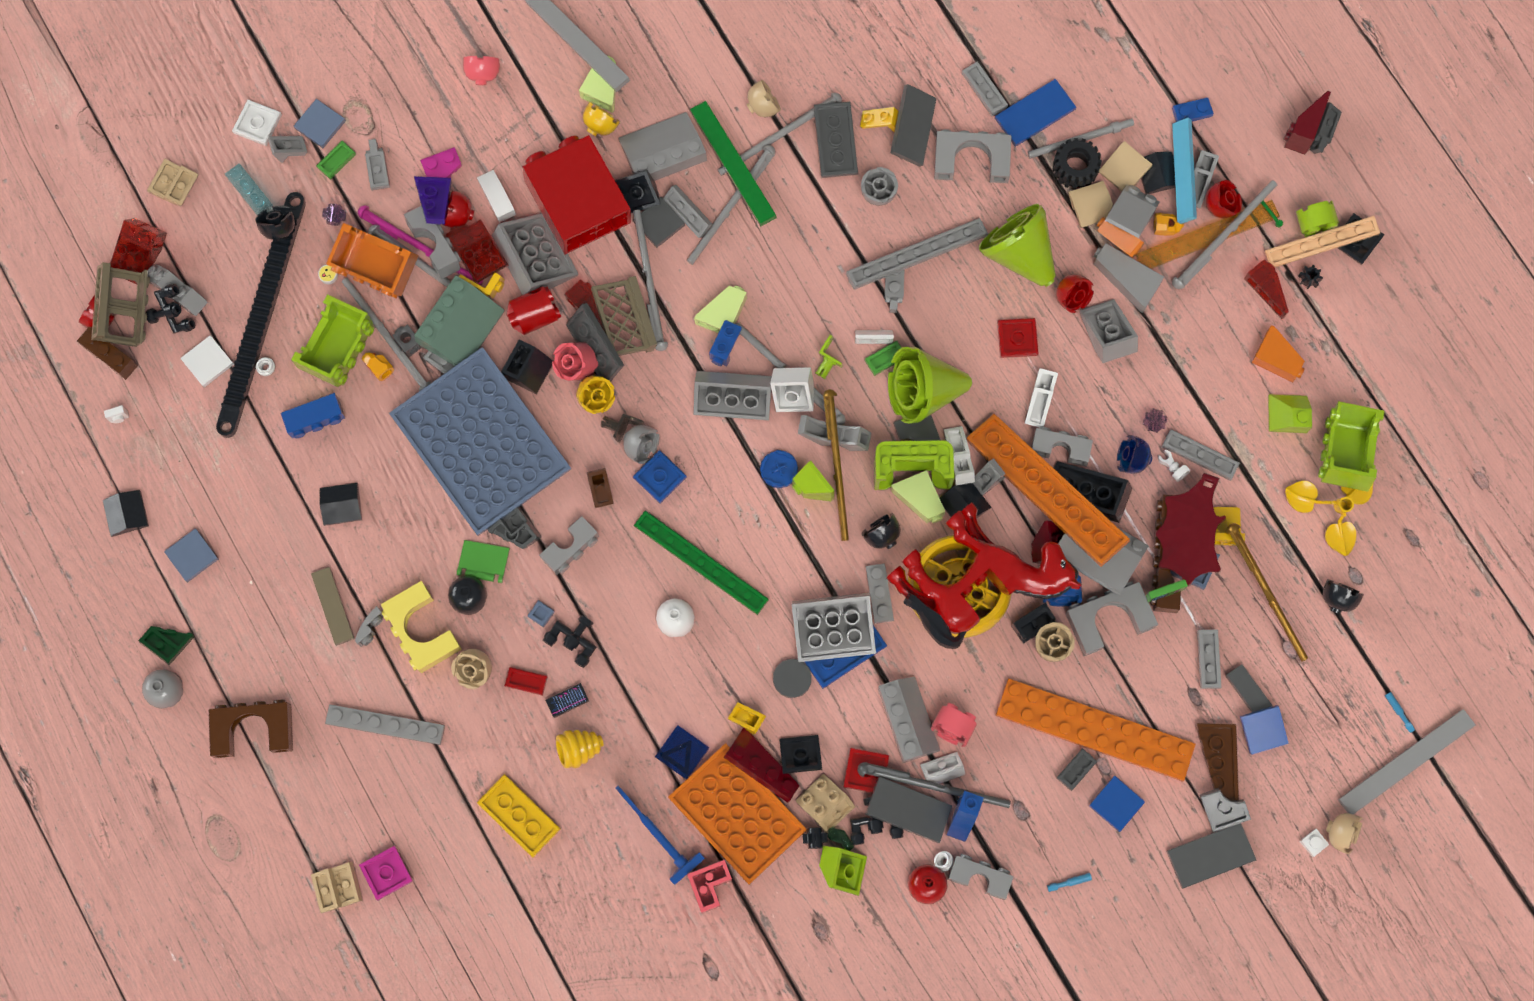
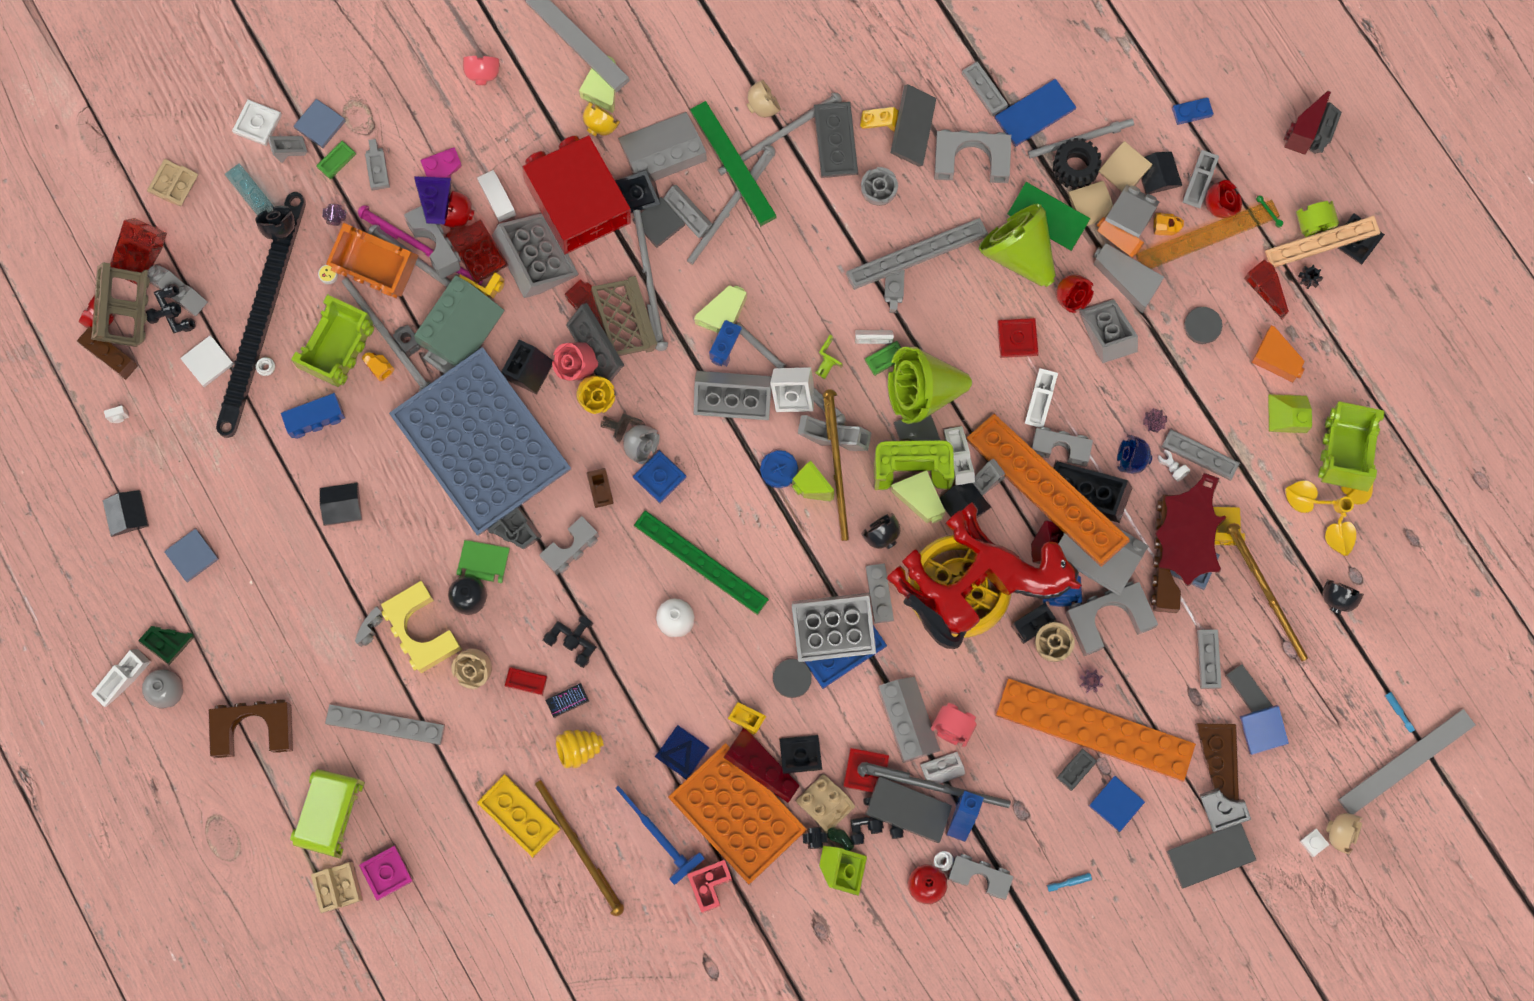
dark tan tile [311,567,355,646] -> none
red cylinder [506,286,561,335] -> none
sand blue tile [528,600,555,628] -> none
bright green tile [1146,580,1188,603] -> none
medium azure tile [1172,118,1197,224] -> none
light grey bar [1172,180,1277,289] -> none
none -> white slope [91,649,151,707]
none -> lime windscreen [290,769,365,859]
none -> pearl gold bar [535,780,624,916]
none -> green tile [1007,182,1091,251]
none -> gear [1079,669,1103,693]
none -> dark grey tile [1184,307,1223,344]

